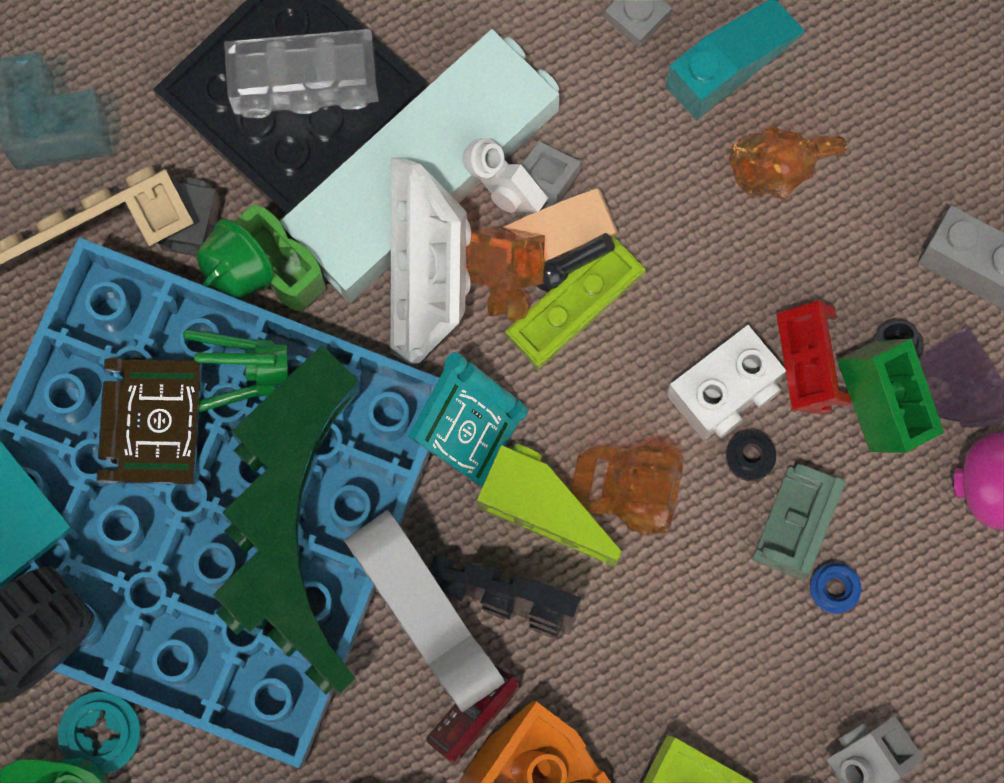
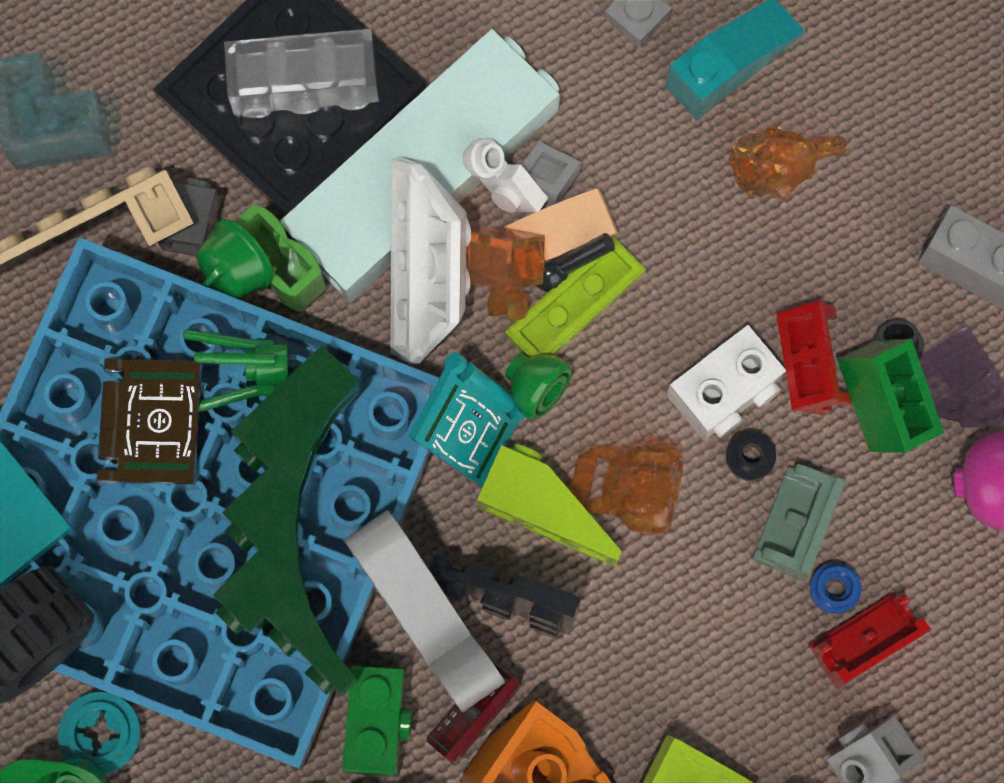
none -> green brick [342,666,412,778]
none -> green brick [505,354,572,420]
none -> red hinge [809,592,931,689]

